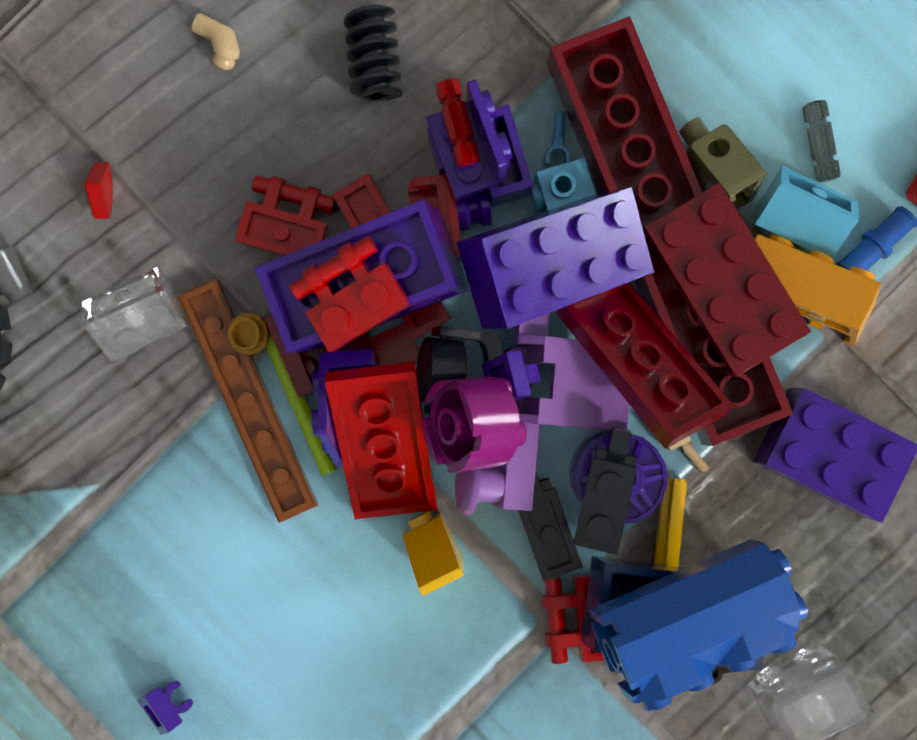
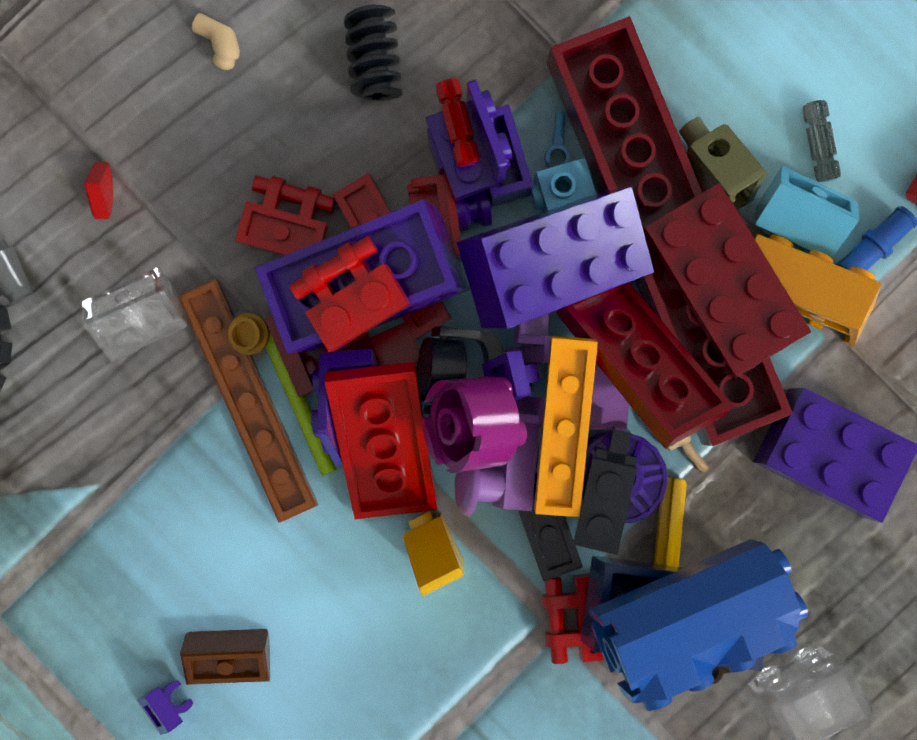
none -> reddish brown slope [180,629,271,685]
none -> light orange plate [534,336,598,517]

